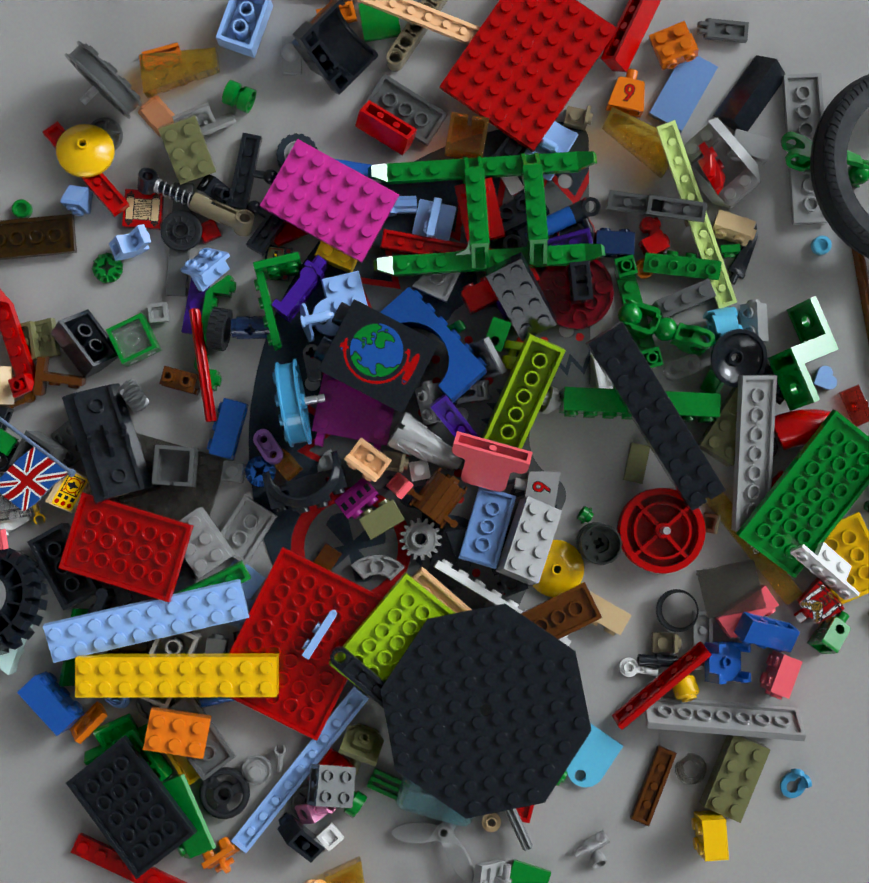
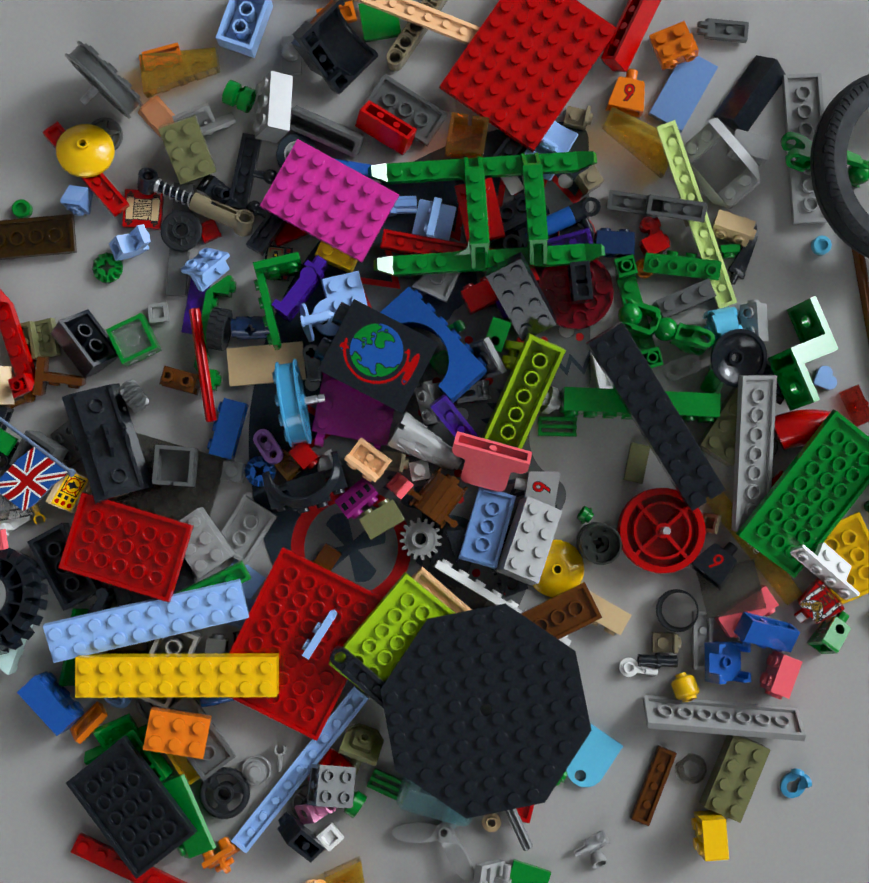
light grey tile [351,555,405,580] -> none
red tile [611,641,712,730] -> none
red plate [698,142,726,195] -> none
none -> tan tile [226,341,307,387]
none -> brick [253,71,293,143]
none -> red brick [288,442,320,470]
none -> dark grey brick [290,105,366,157]
none -> green tile [429,350,449,375]
none -> green tile [538,416,577,437]
none -> dark tan brick [574,165,604,196]
none -> black torso [691,542,738,591]

